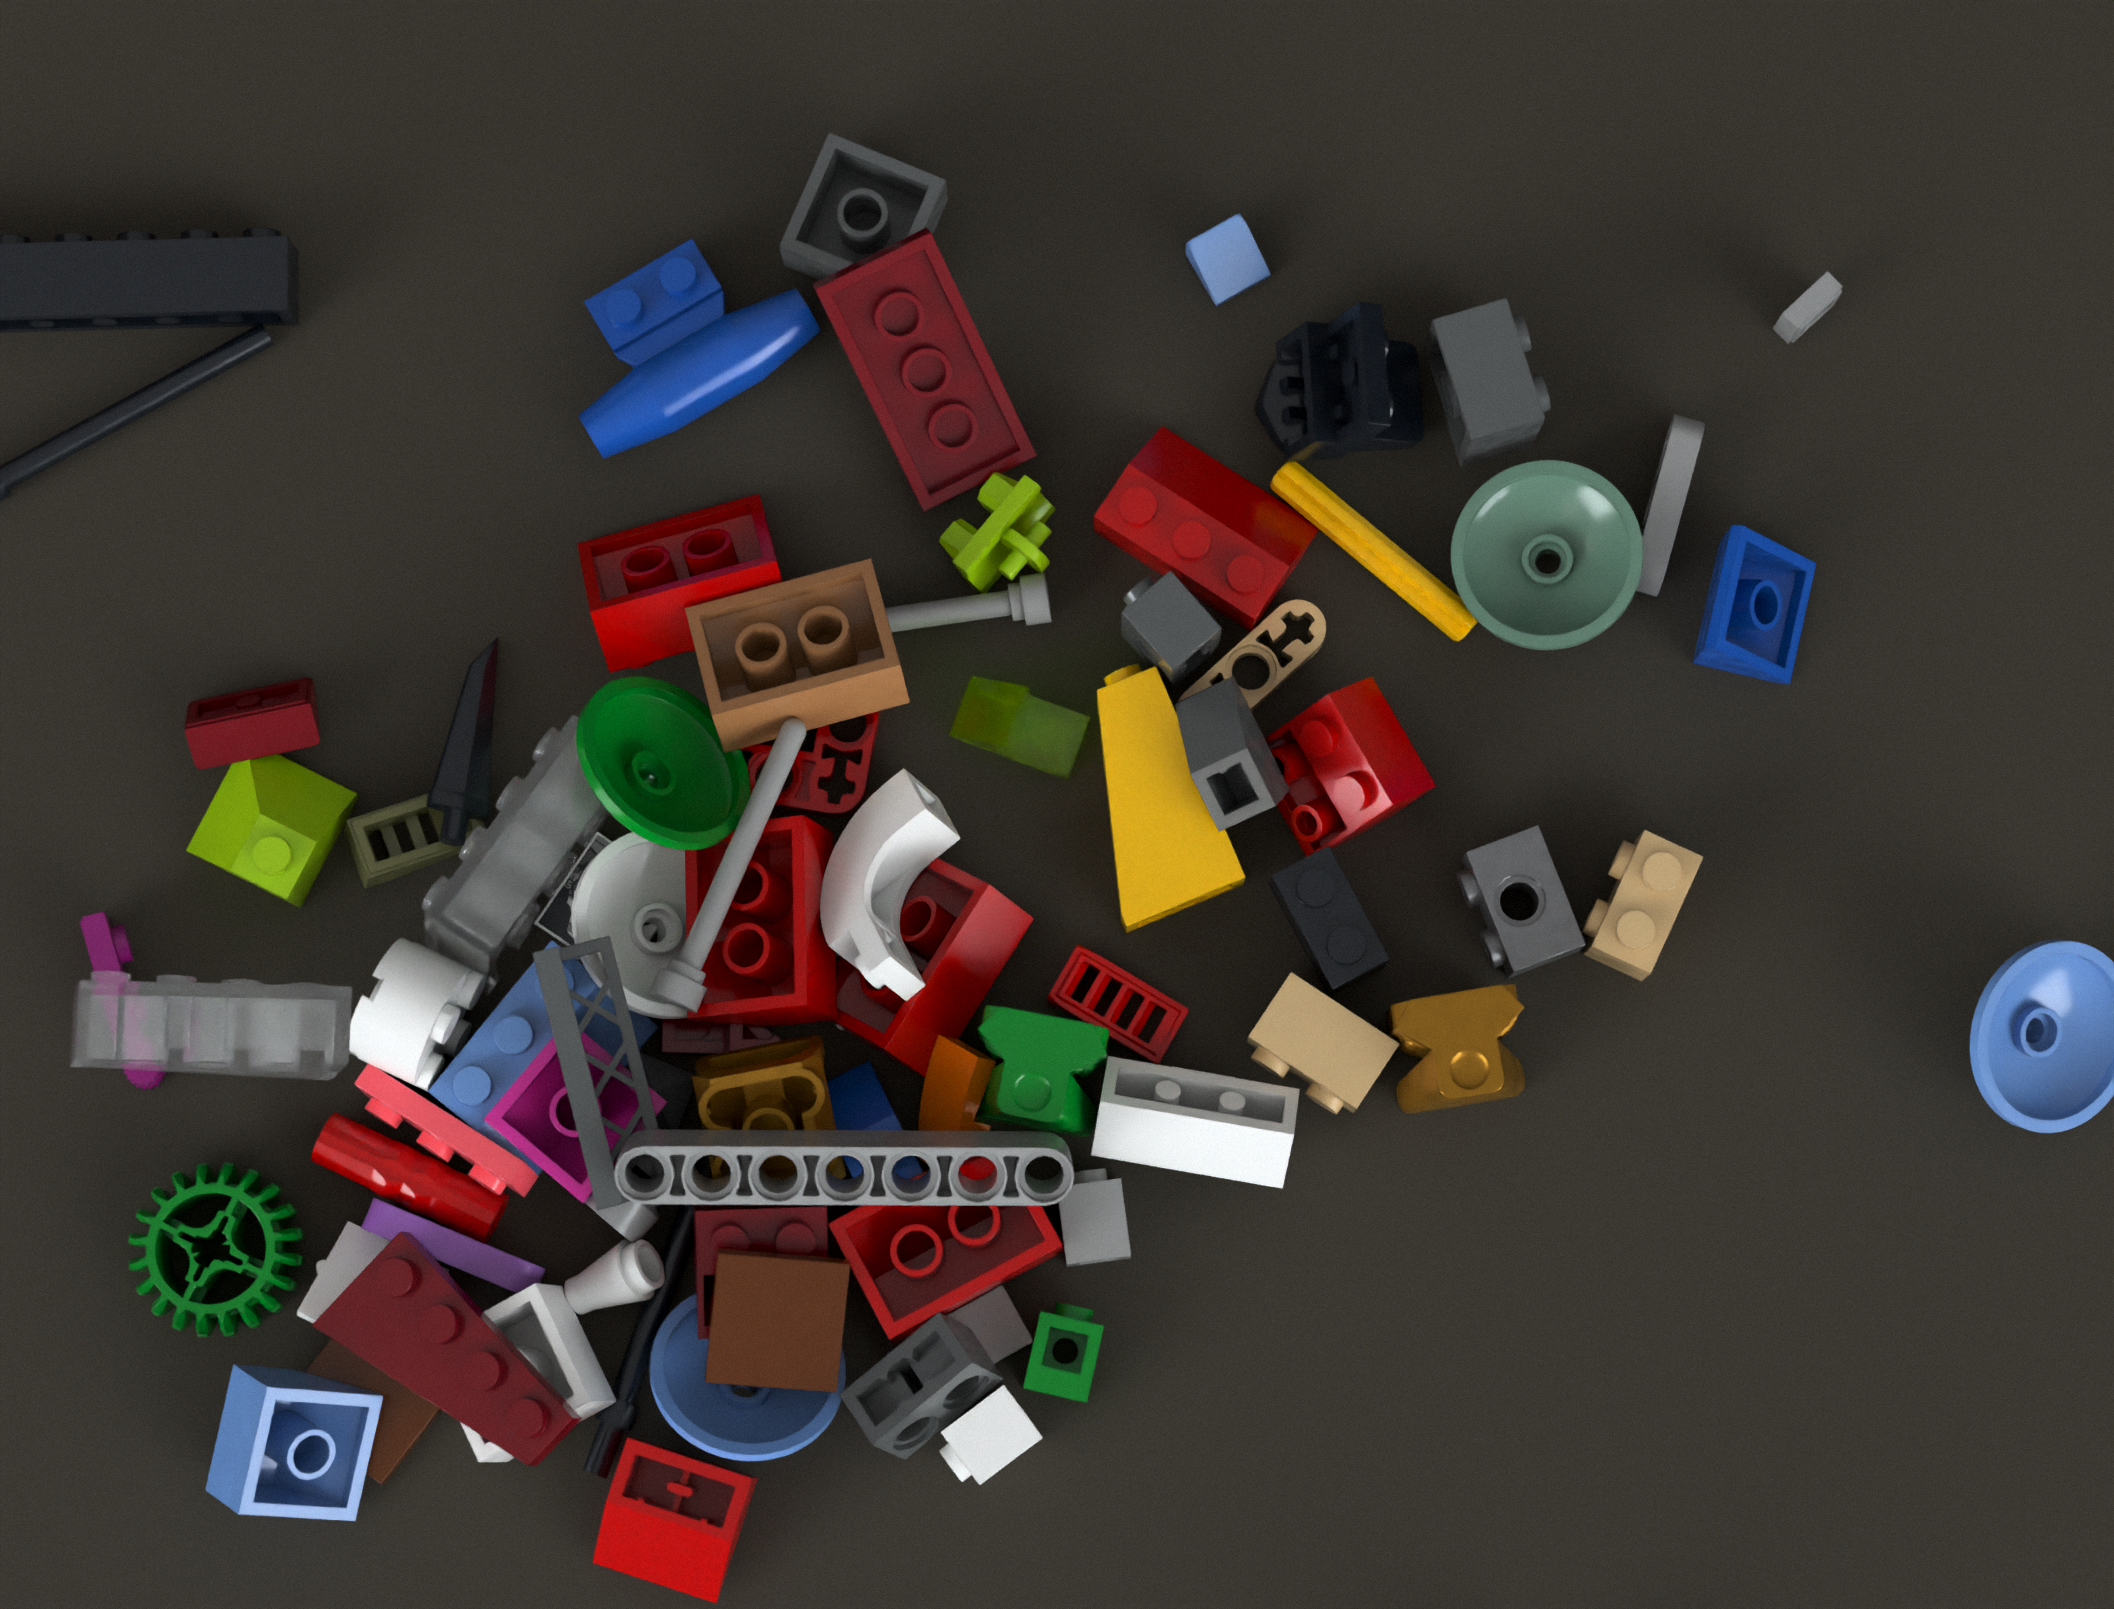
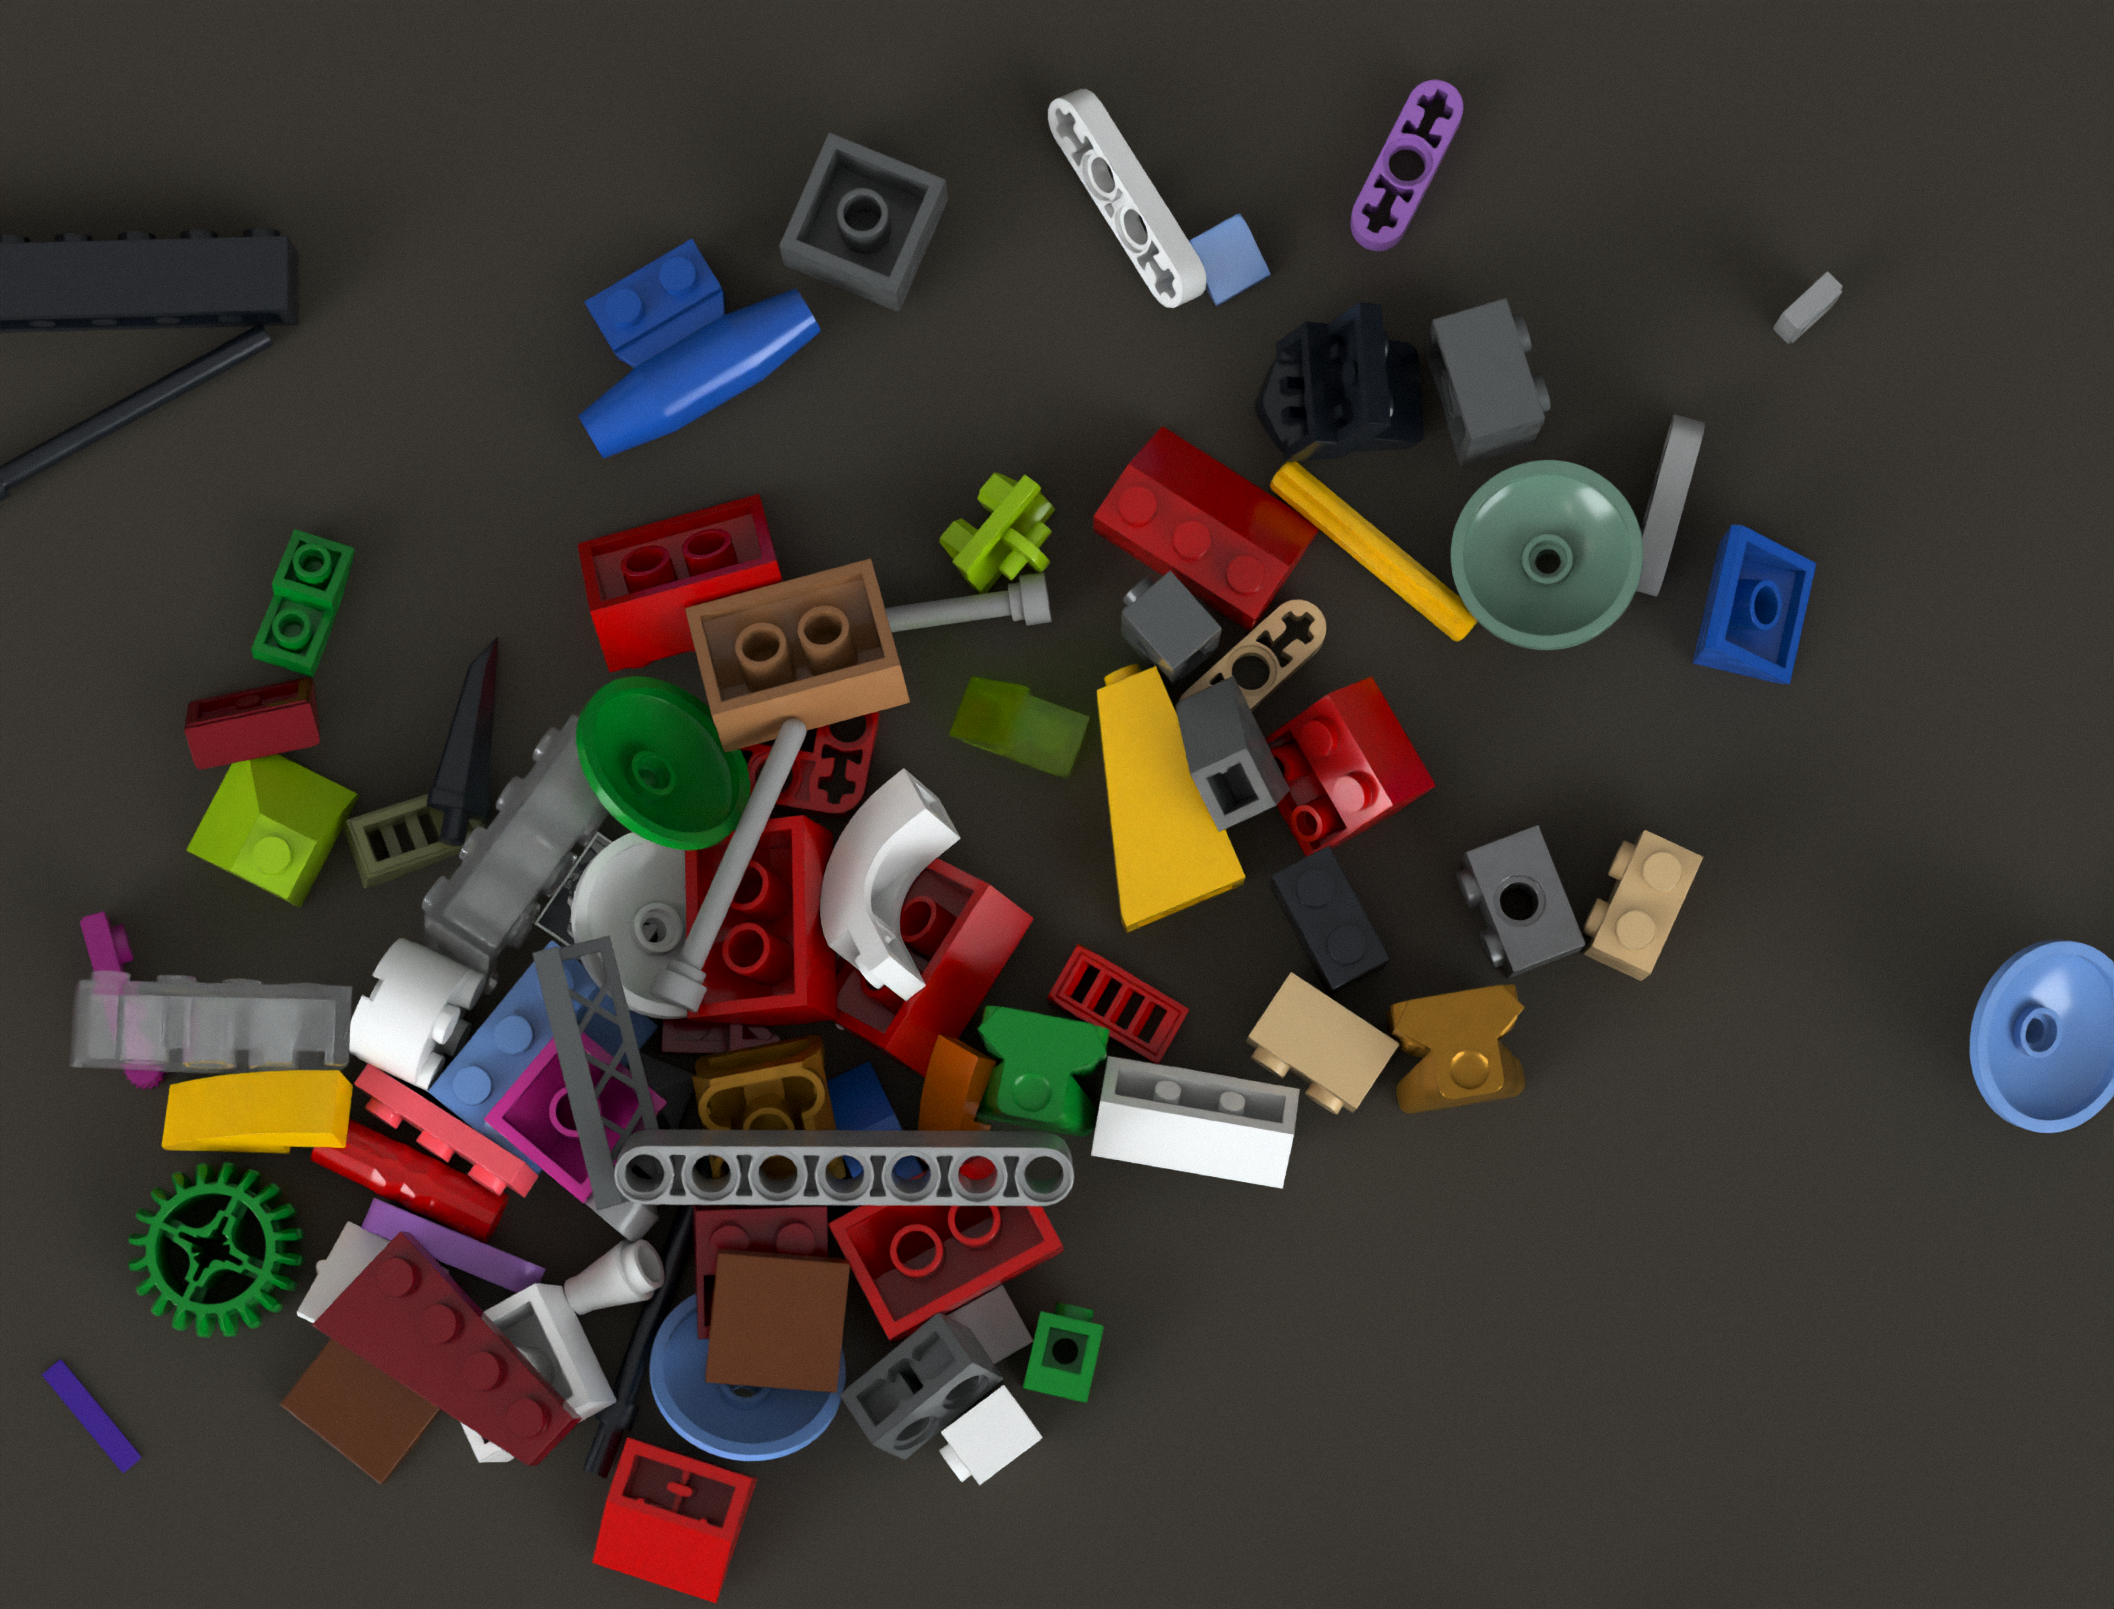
medium blue slope [205,1364,383,1521] -> none
dark red plate [812,227,1037,512] -> none
light grey brick [1058,1169,1131,1267] -> none
none -> dark purple piece [42,1359,142,1474]
none -> yellow slope [161,1070,353,1154]
none -> green slope [251,529,355,677]
none -> white beam [1048,89,1206,308]
none -> medium lavender beam [1350,80,1463,251]

